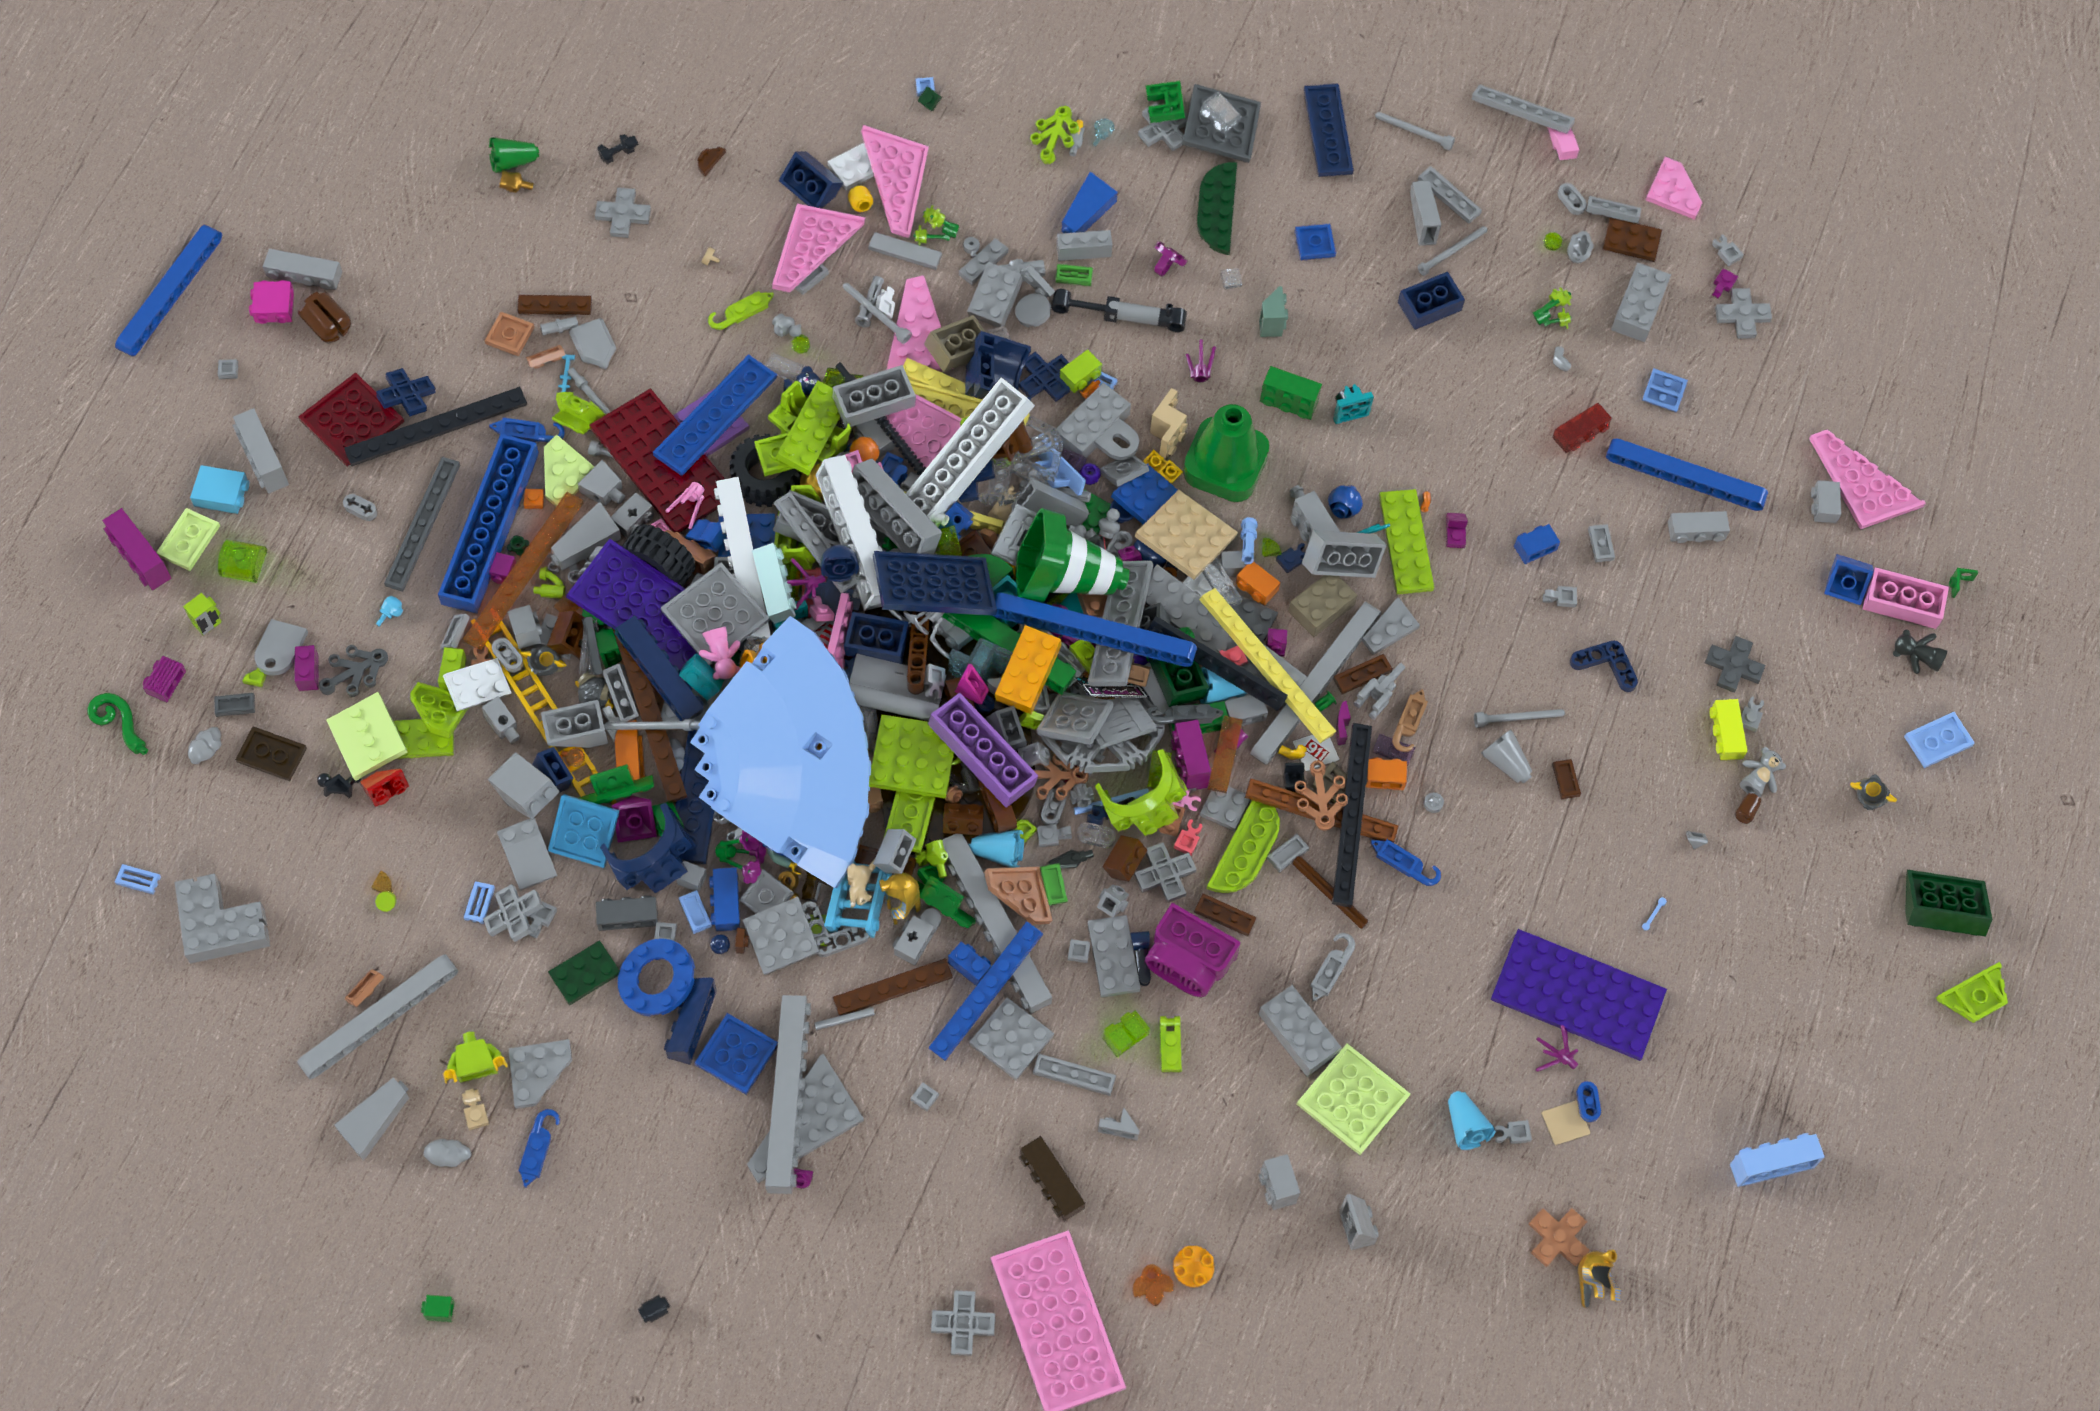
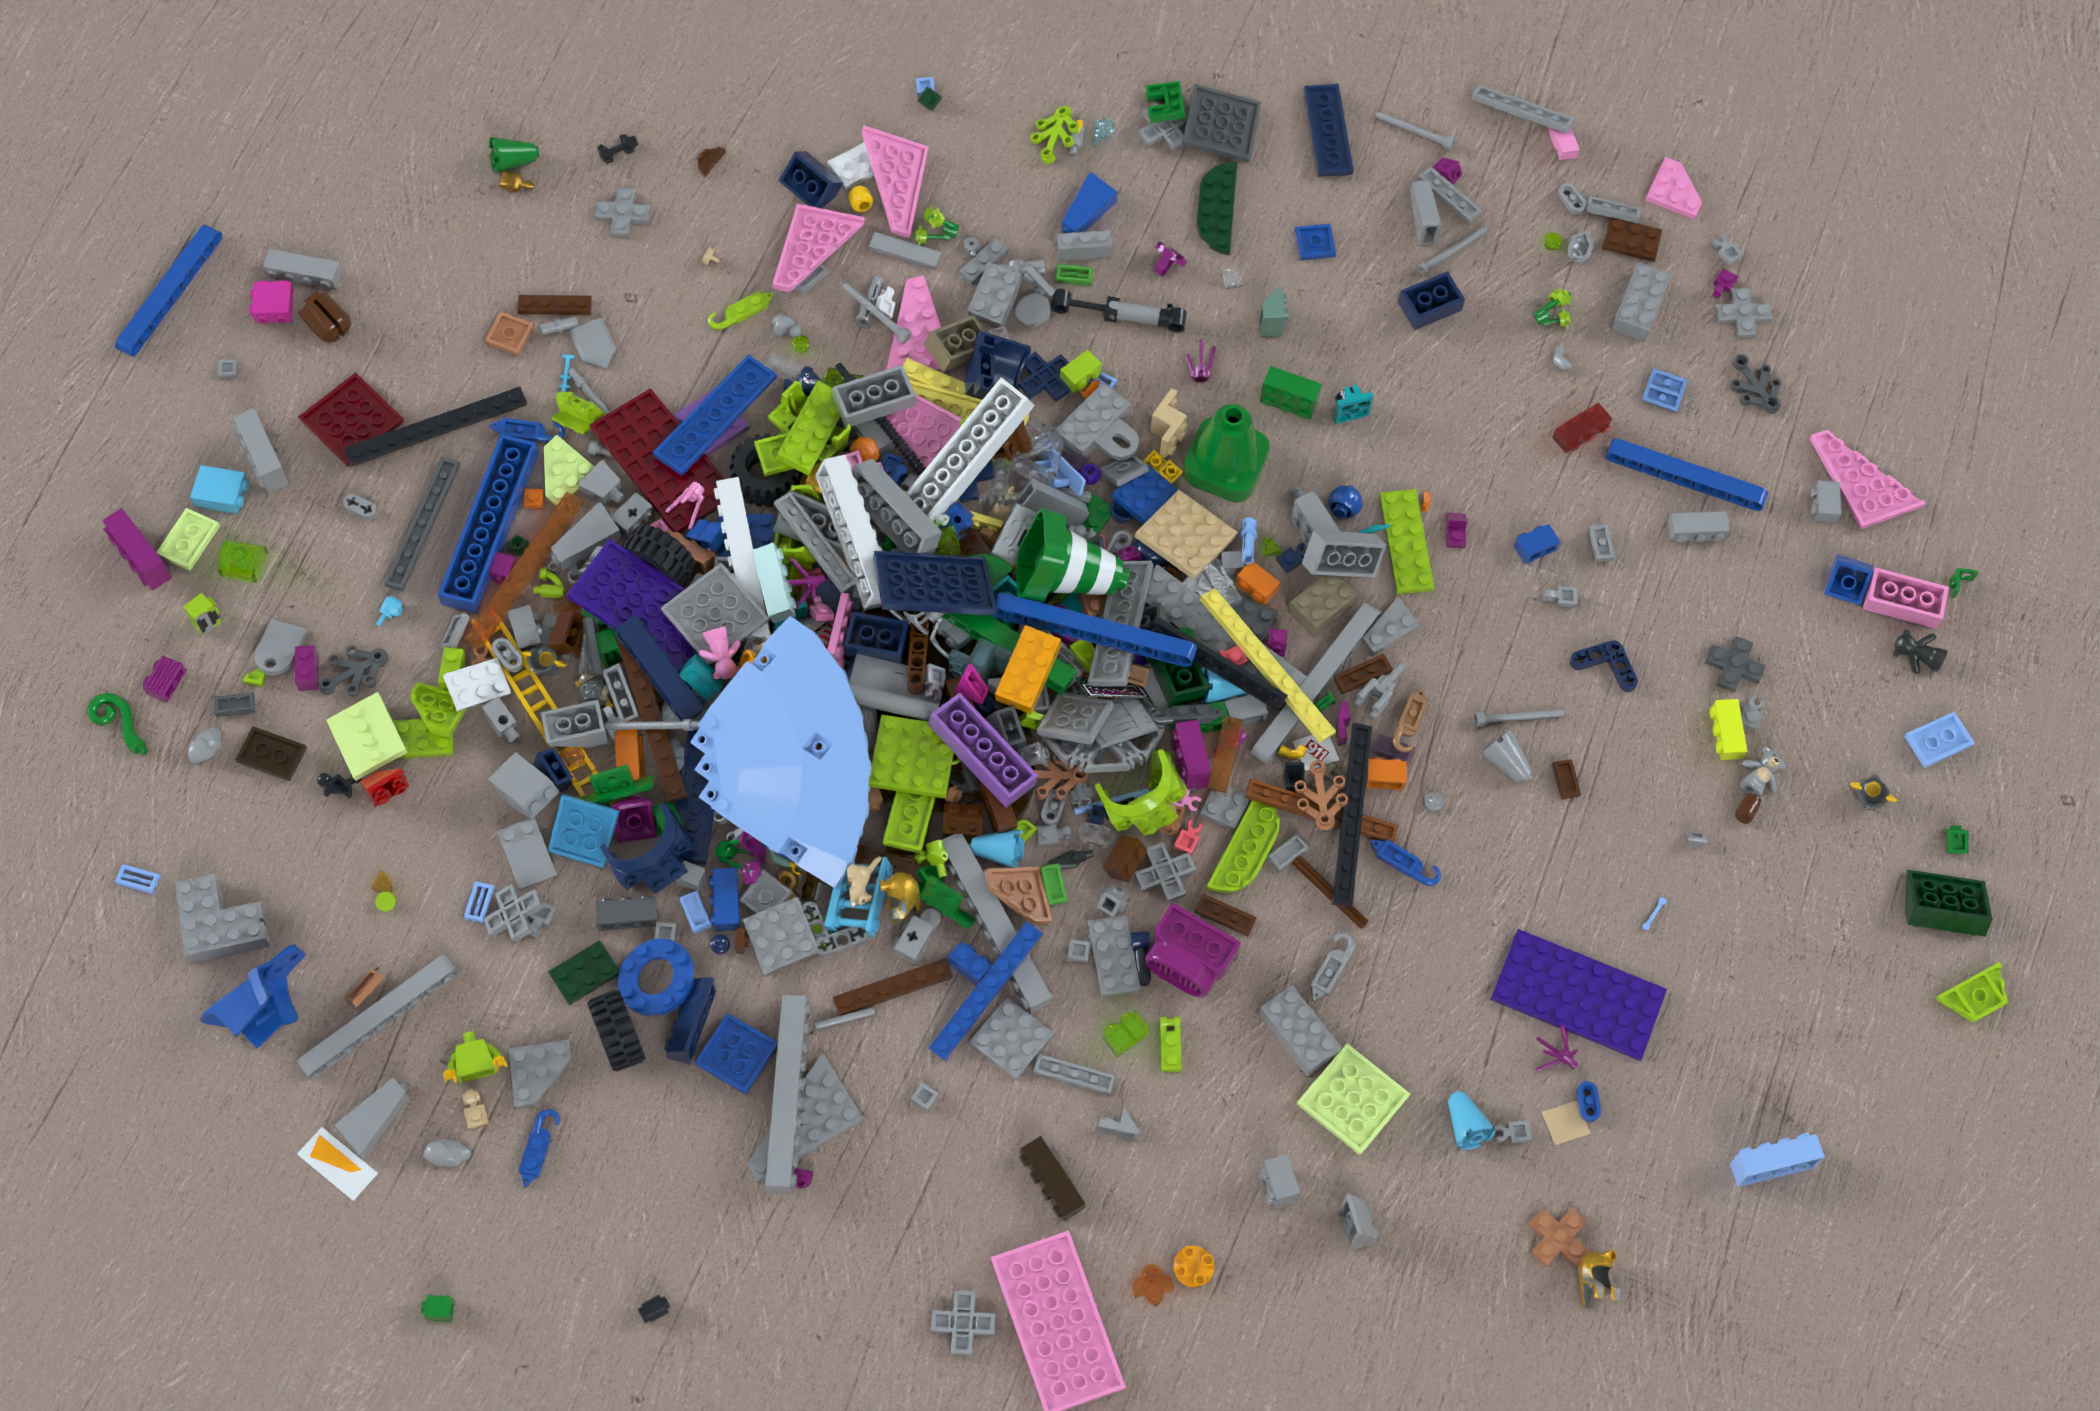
dark blue plate [376,368,436,417] -> none
nougat plate [526,345,565,368] -> none
dark blue cylinder [820,545,859,582] -> none
light grey brick [873,829,916,874] -> none
light grey animal [1098,509,1120,539] -> none
clear brick [1200,91,1242,134] -> none
none -> blue piece [200,944,306,1049]
none -> white sticker [297,1127,378,1201]
none -> black tyre [587,990,645,1072]
none -> magenta bracket [1432,157,1463,185]
none -> dark grey plant [1729,354,1782,413]
none -> green bracket [1943,825,1969,854]

